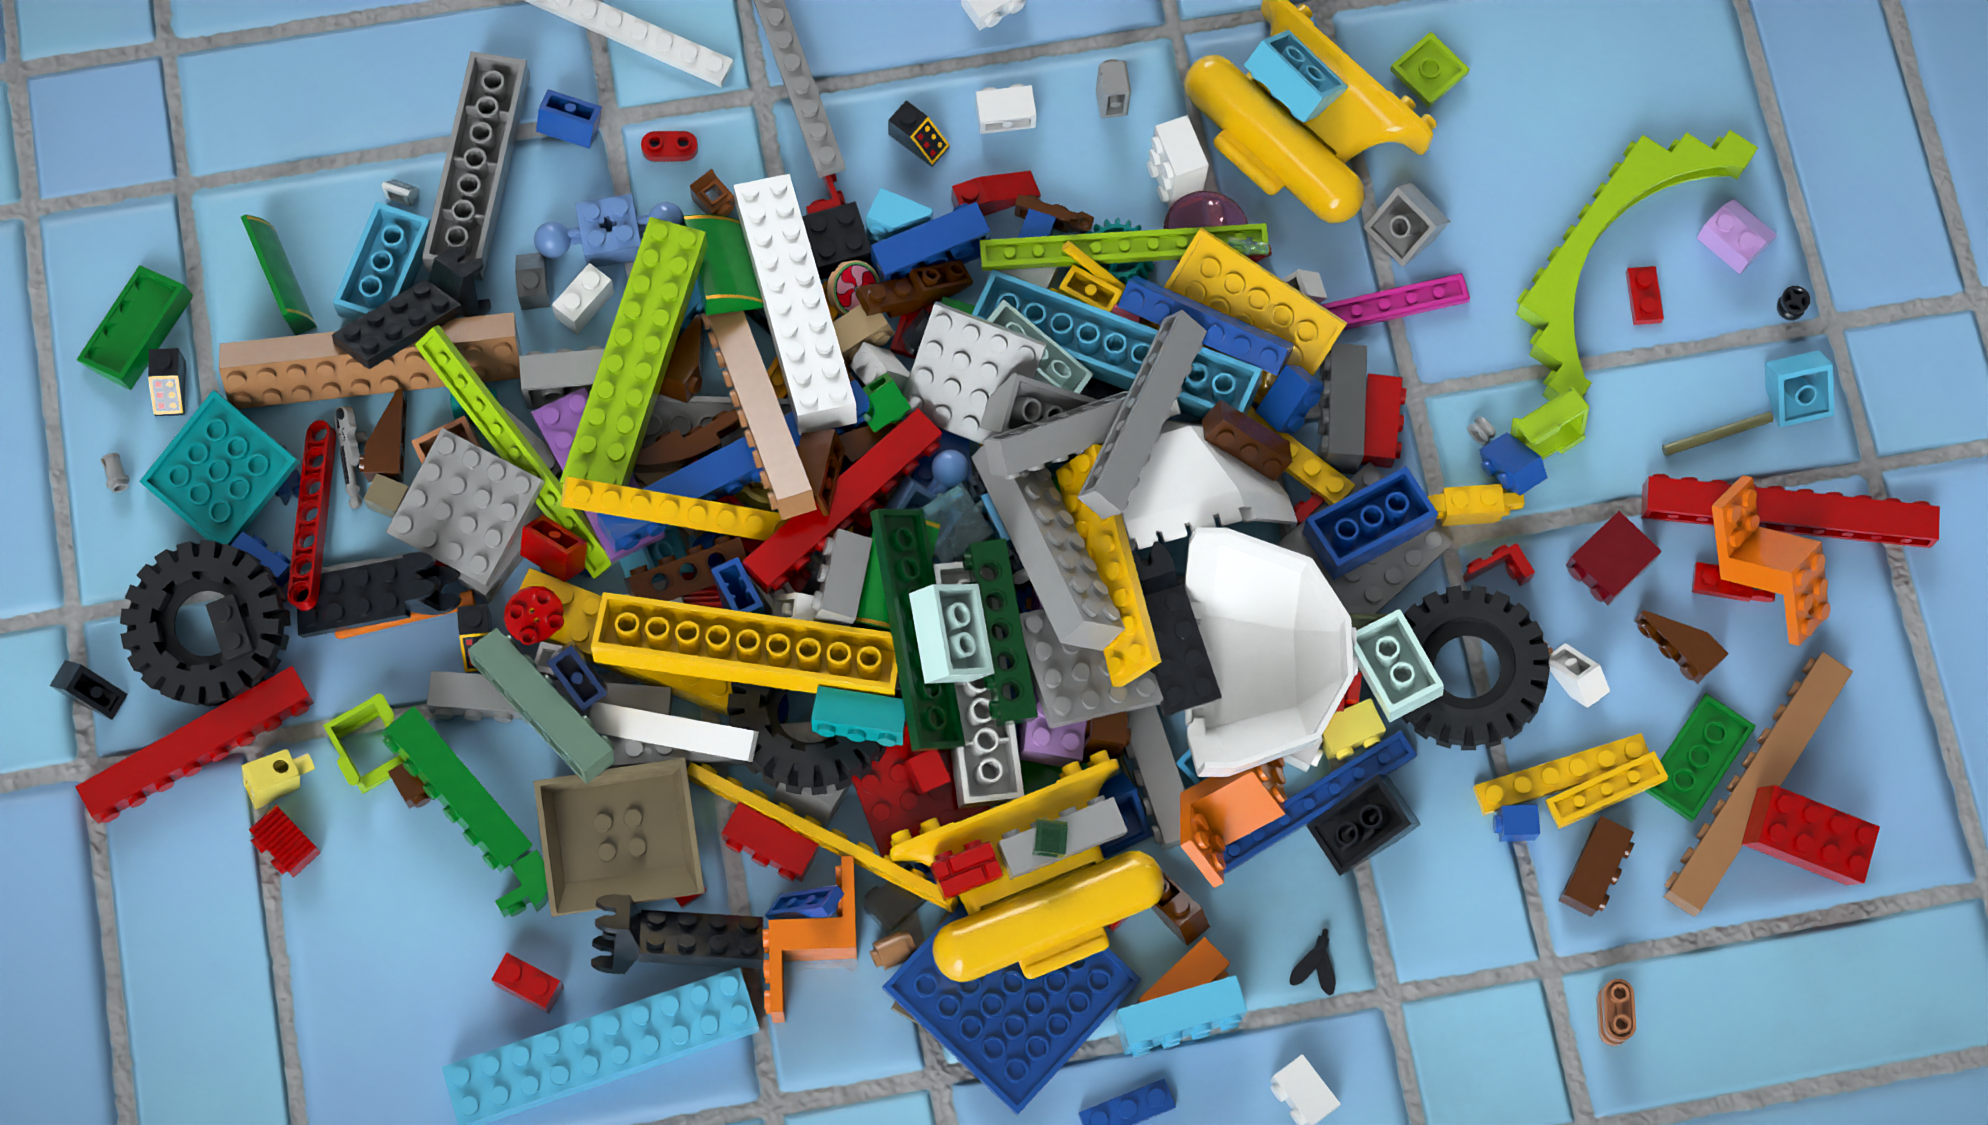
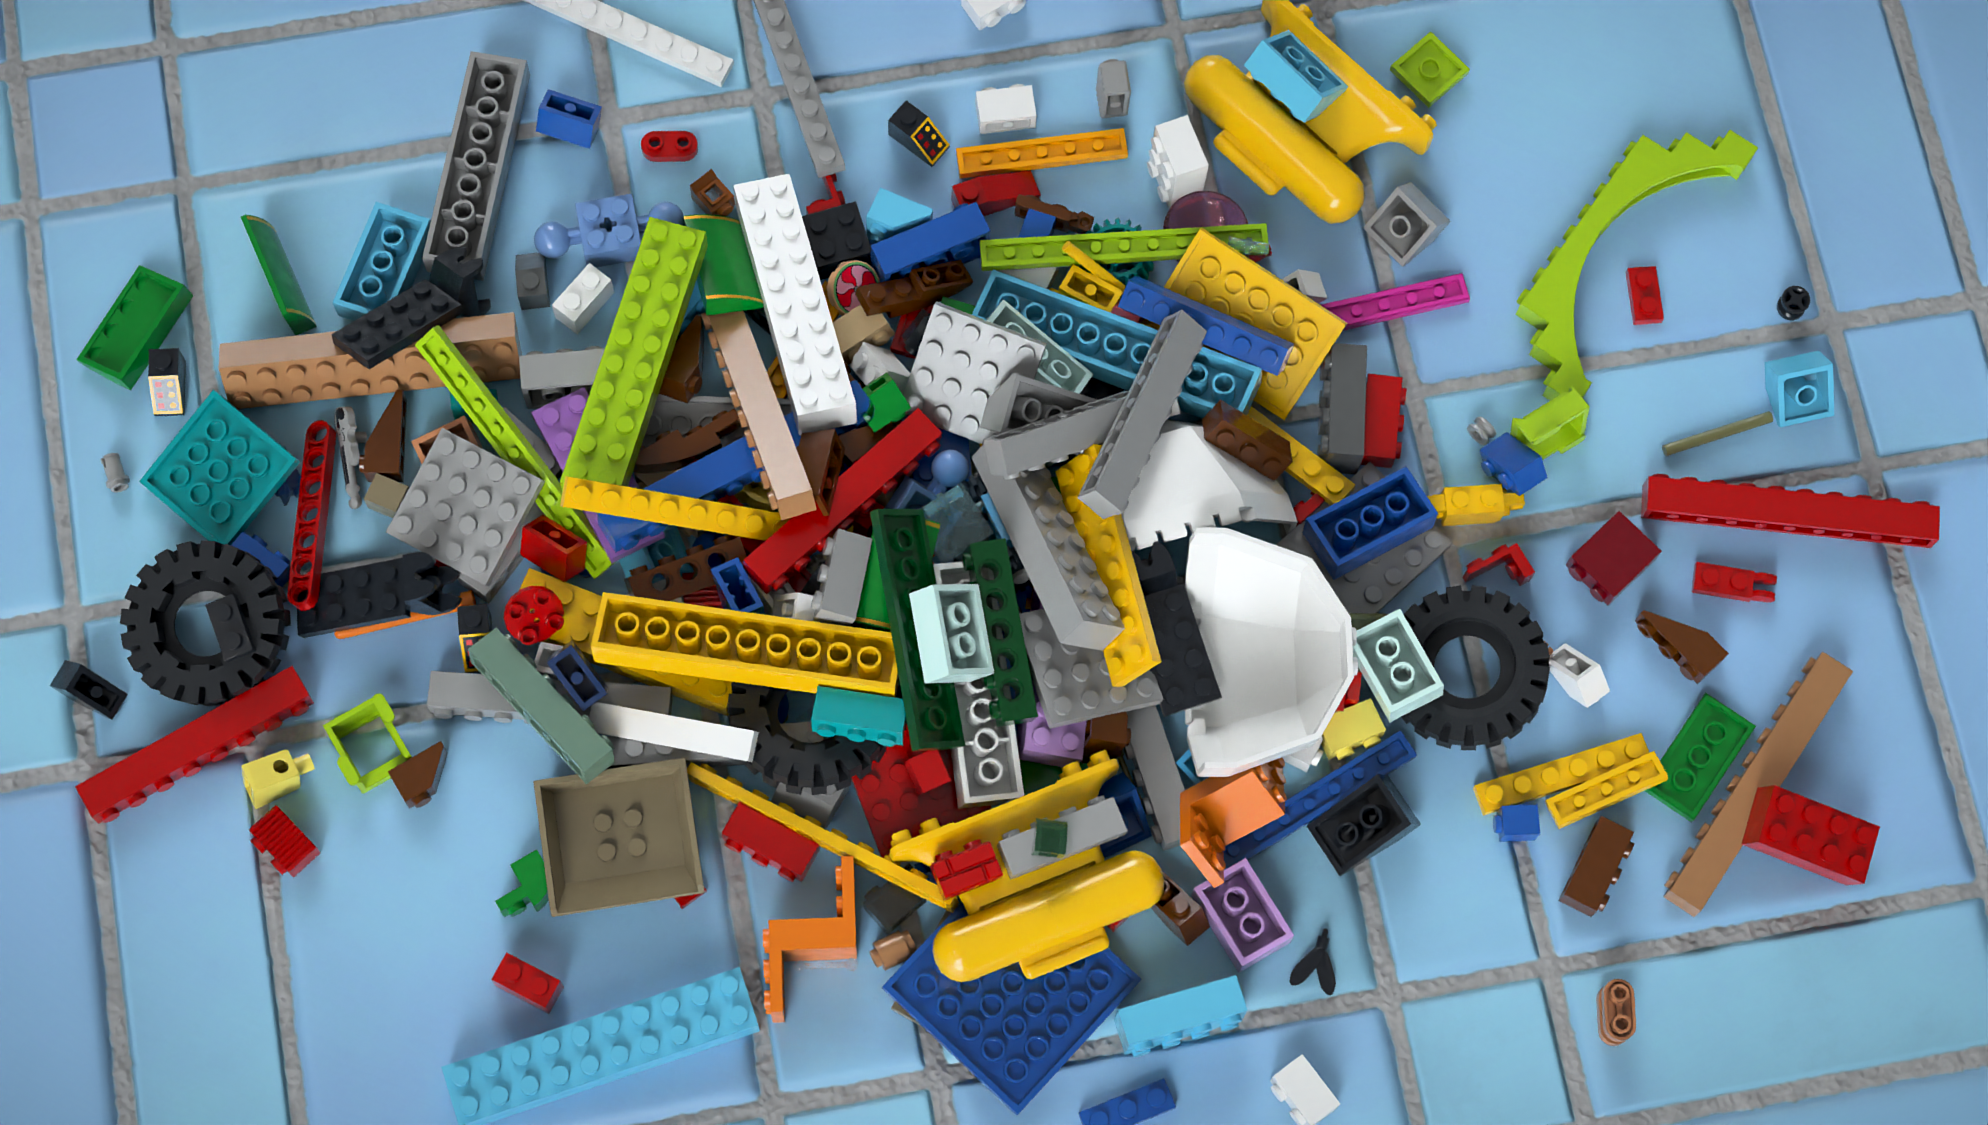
white slope [382,179,419,206] -> none
green brick [382,706,533,873] -> none
black hinge [591,894,764,974] -> none
blue plate [764,885,844,920] -> none
orange slope [1137,937,1230,1004] -> none
blue brick [1255,364,1325,434] -> none
lavender slope [1697,199,1777,274] -> none
orange bracket [1712,475,1830,646] -> none
none -> light orange plate [956,128,1128,179]
none -> lavender brick [1191,858,1294,973]

